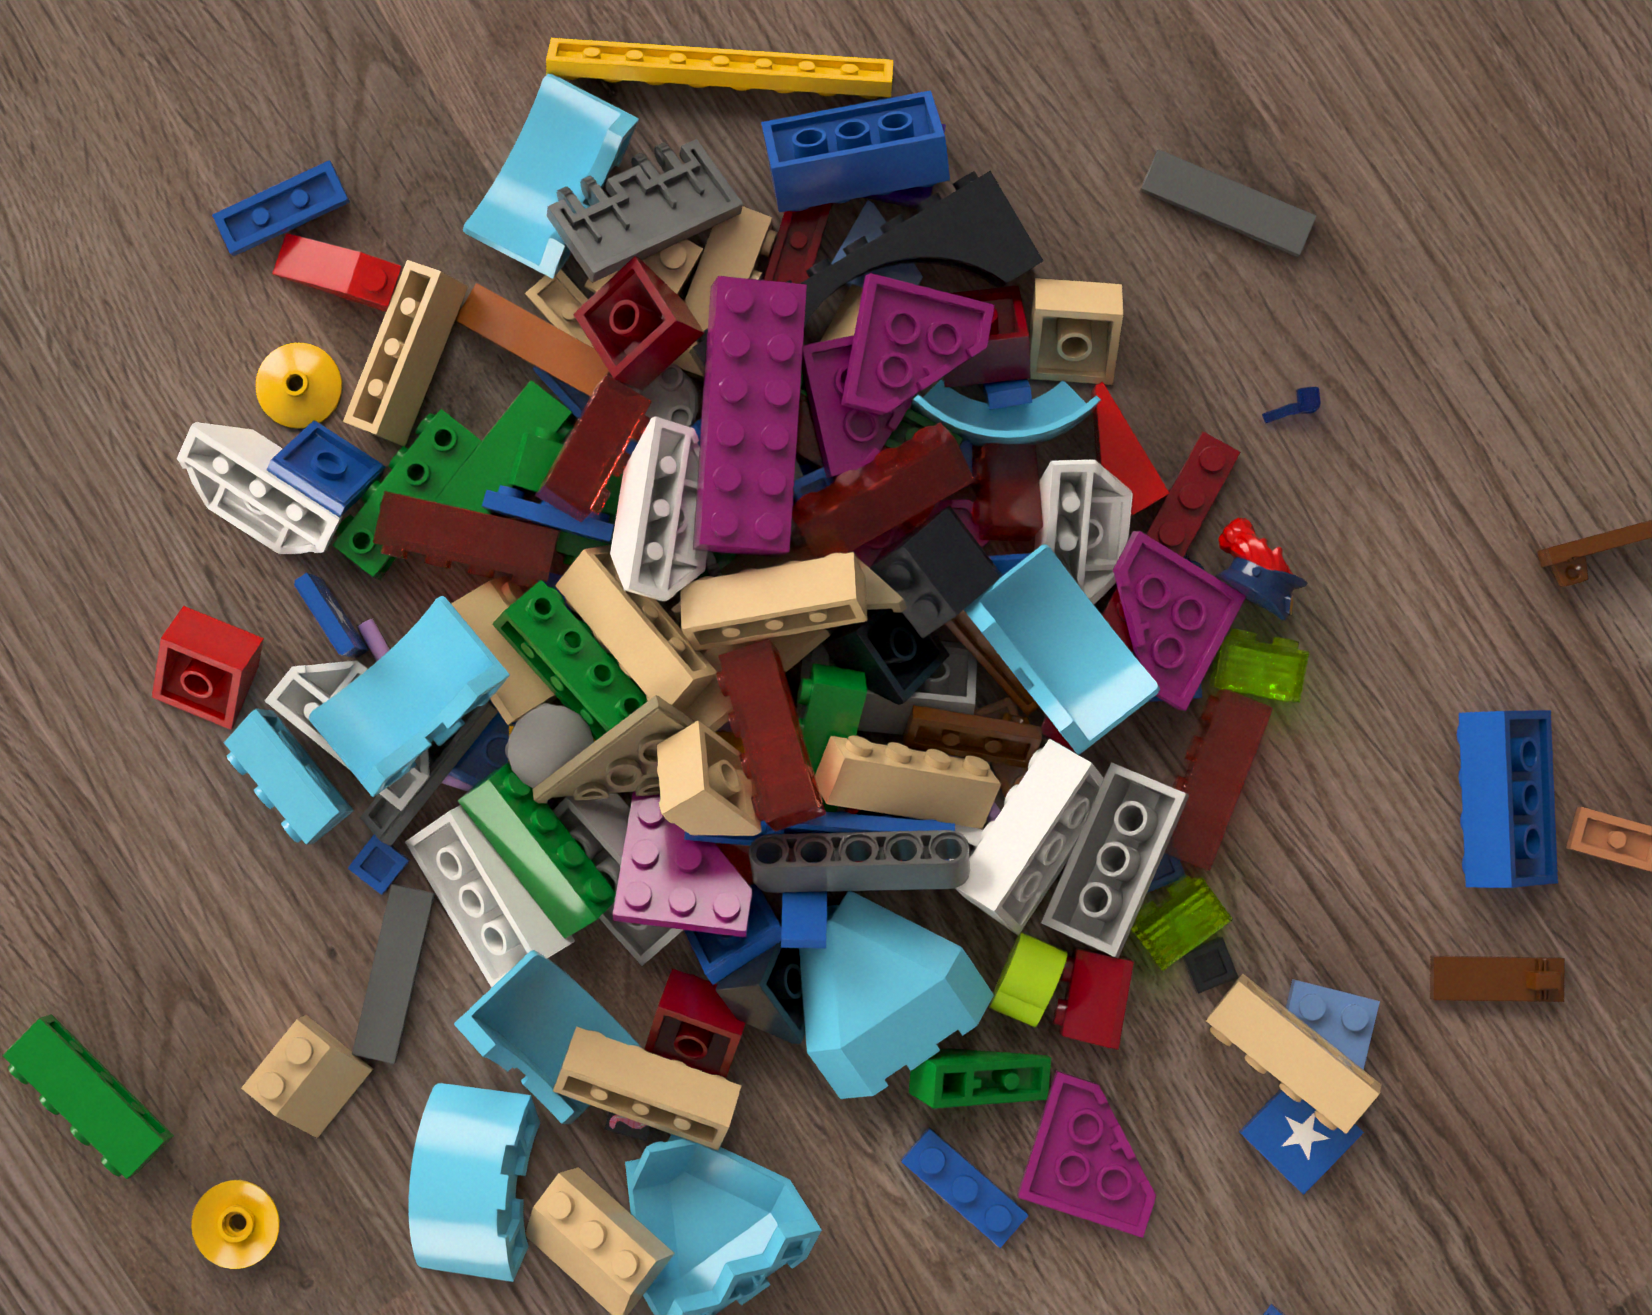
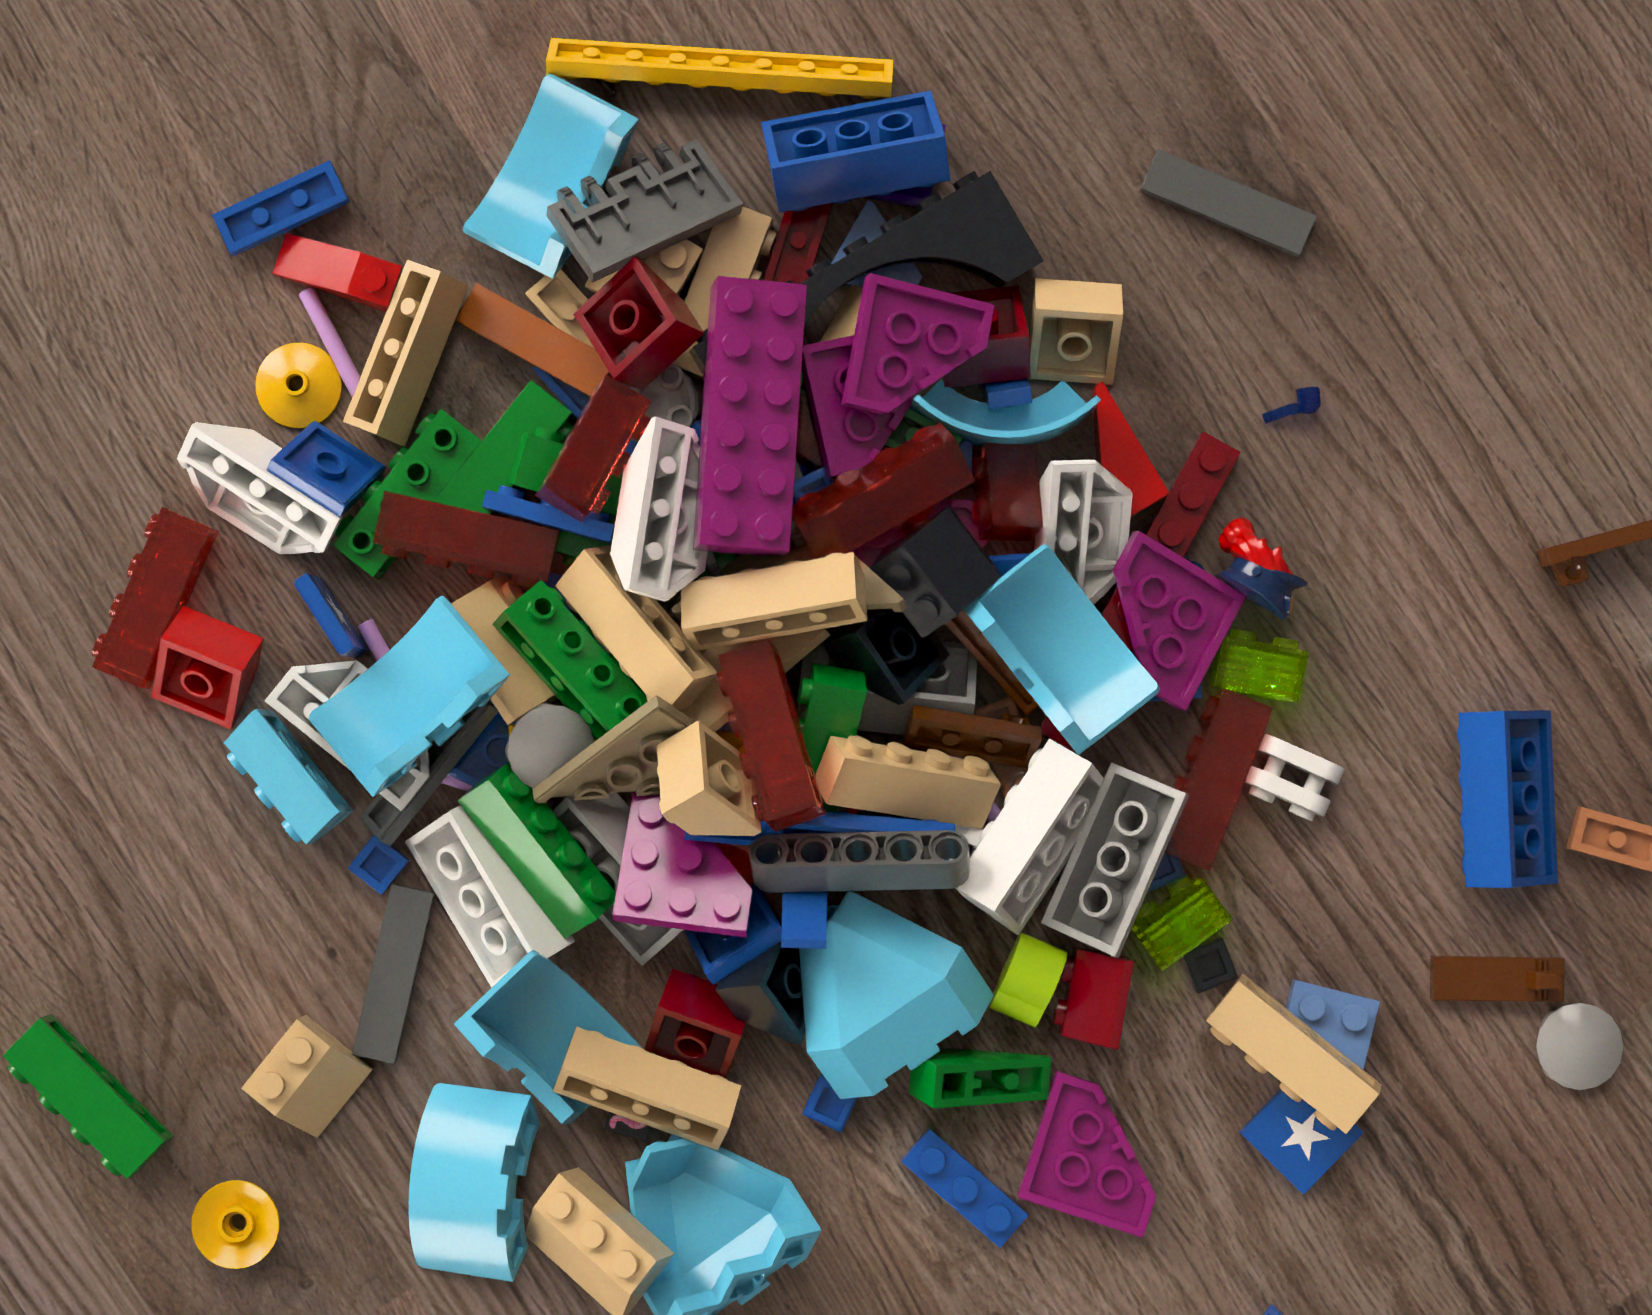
none -> clear red brick [92,507,219,689]
none -> lavender bar [299,287,360,397]
none -> blue tile [802,1073,858,1133]
none -> white brick [1244,734,1345,821]
none -> light grey dish [1536,1003,1624,1090]

